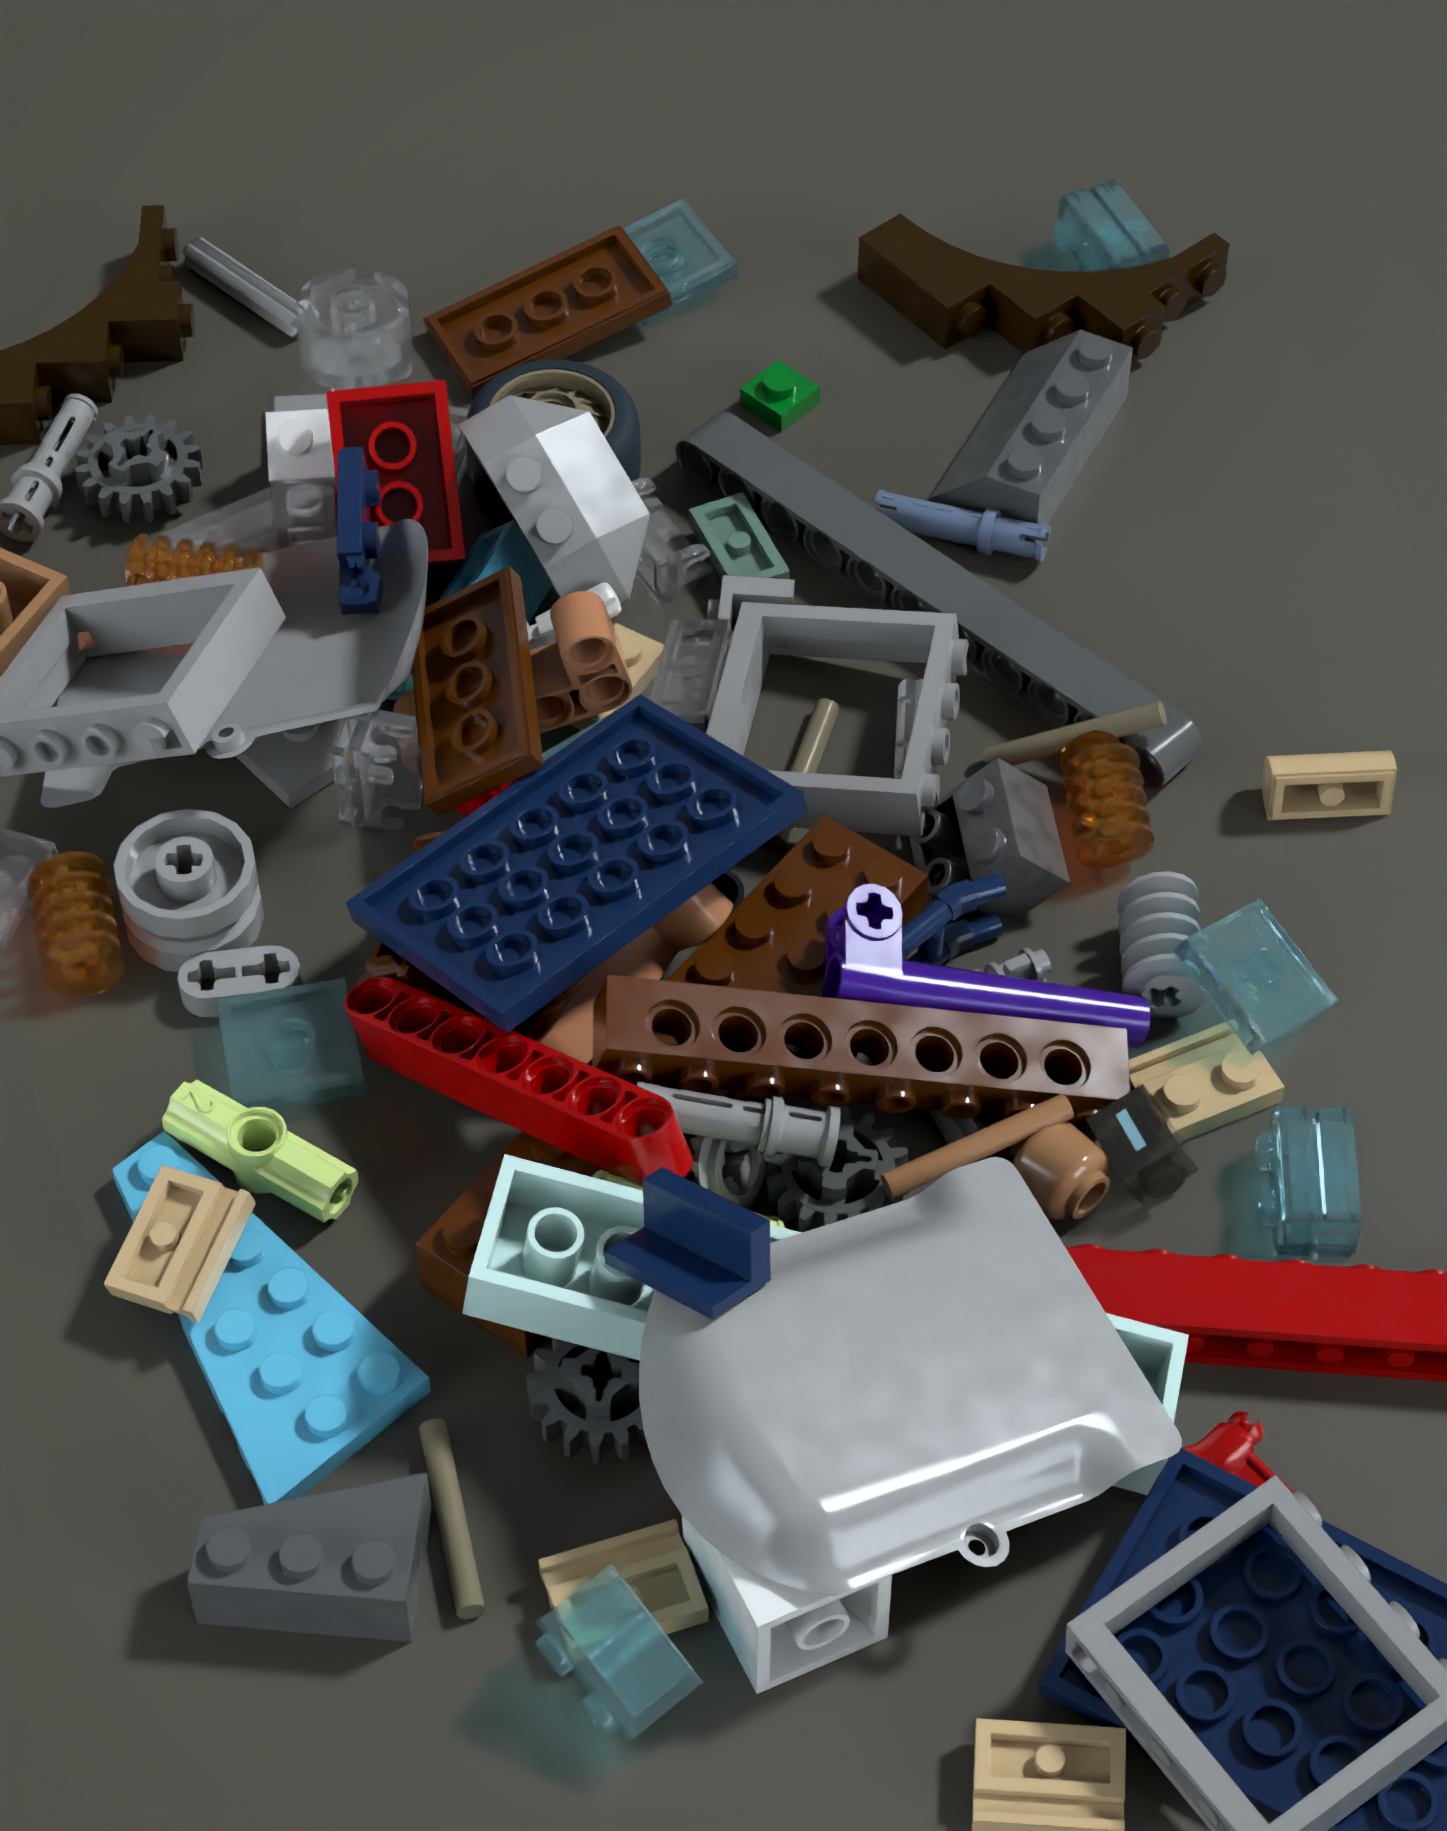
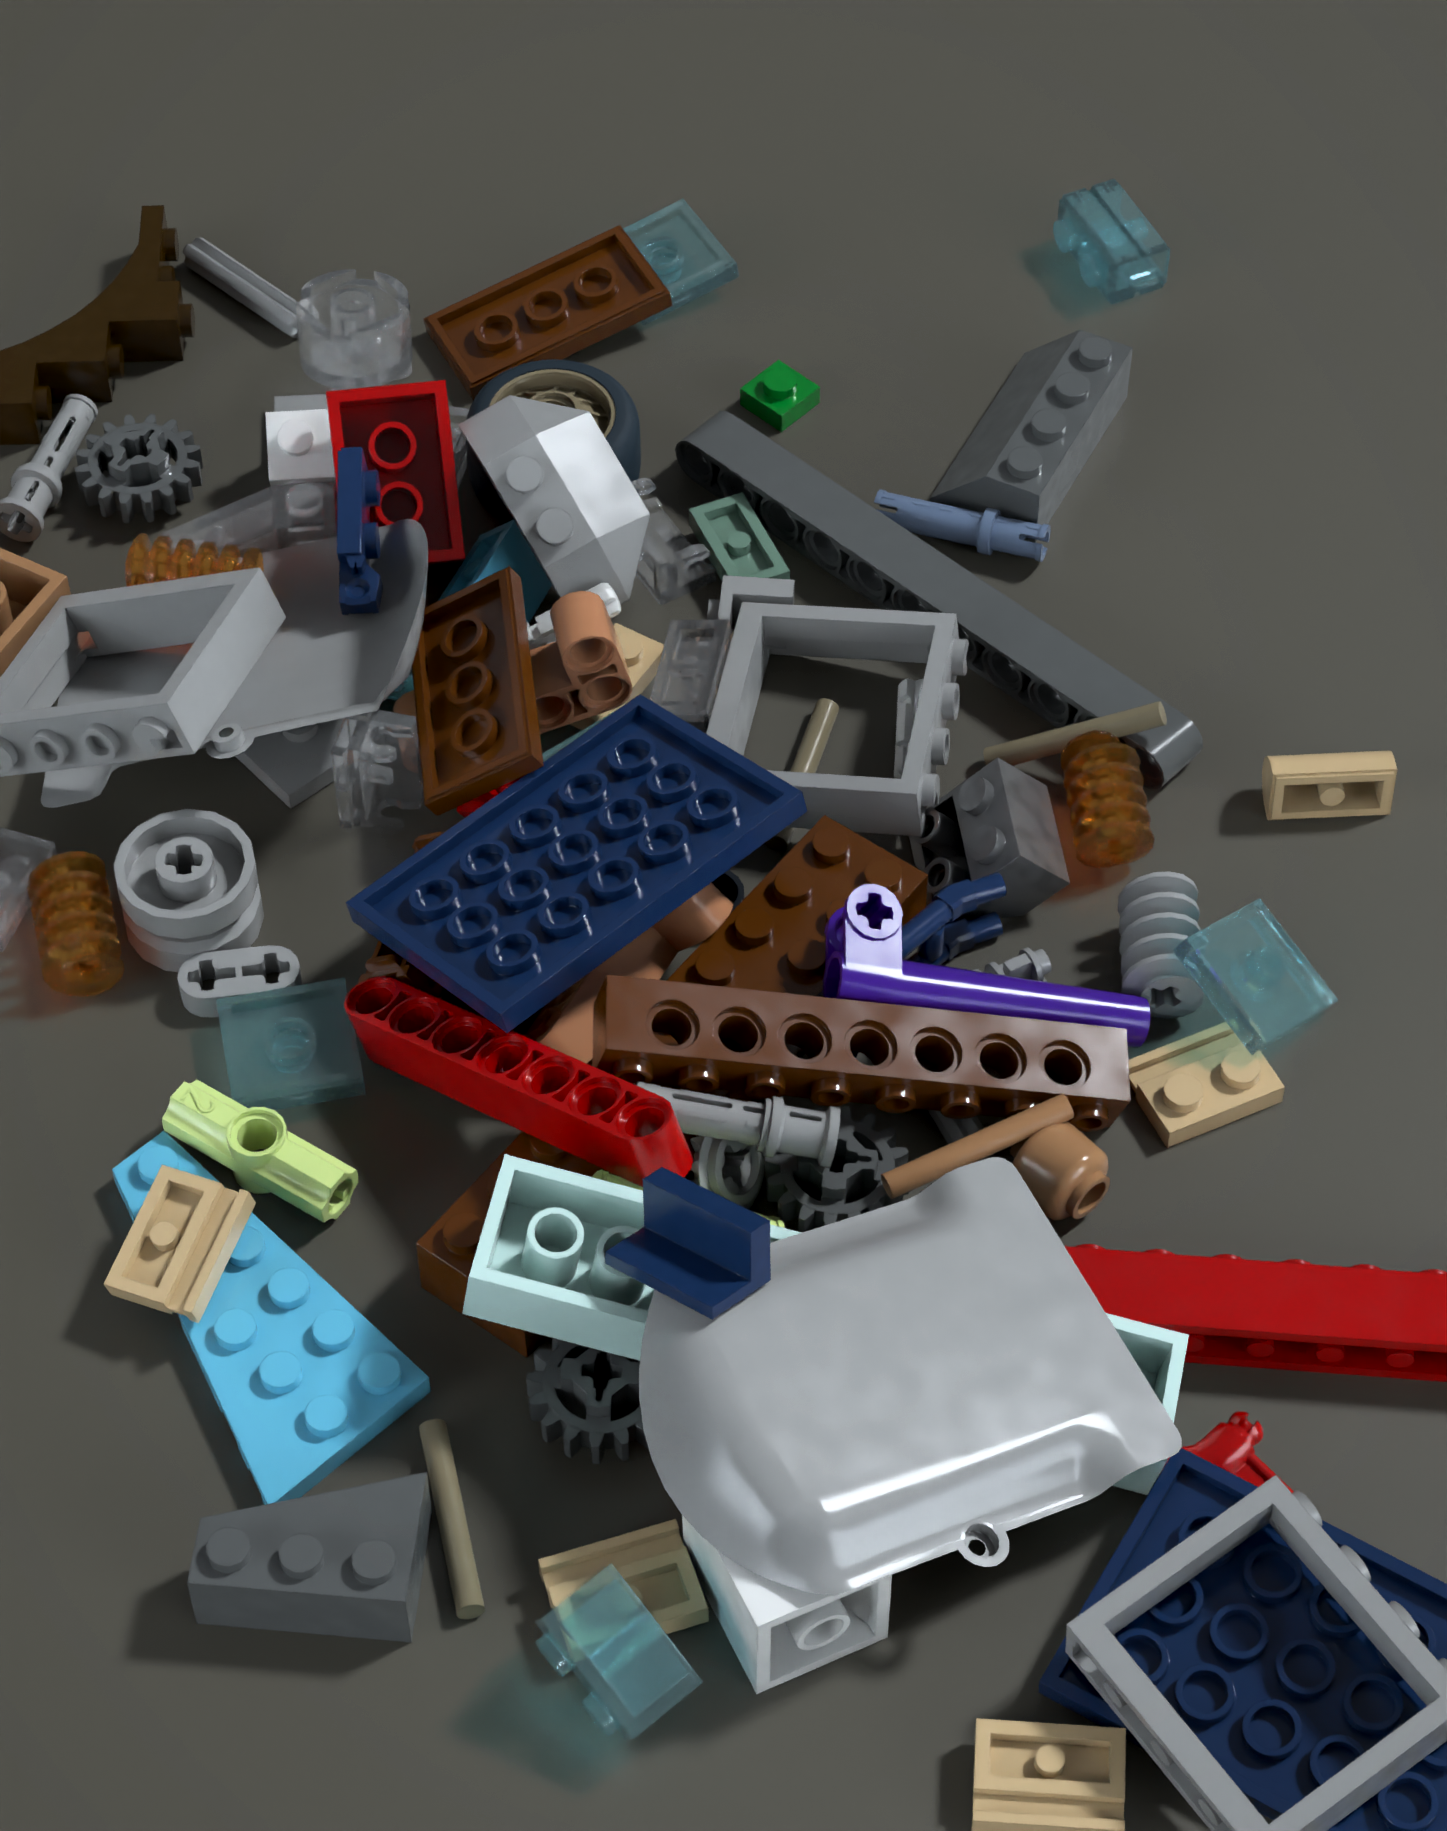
dark brown arch [858,213,1230,364] -> none
clear smoke brick [1086,1084,1199,1205] -> none
clear light blue brick [1255,1105,1362,1257] -> none

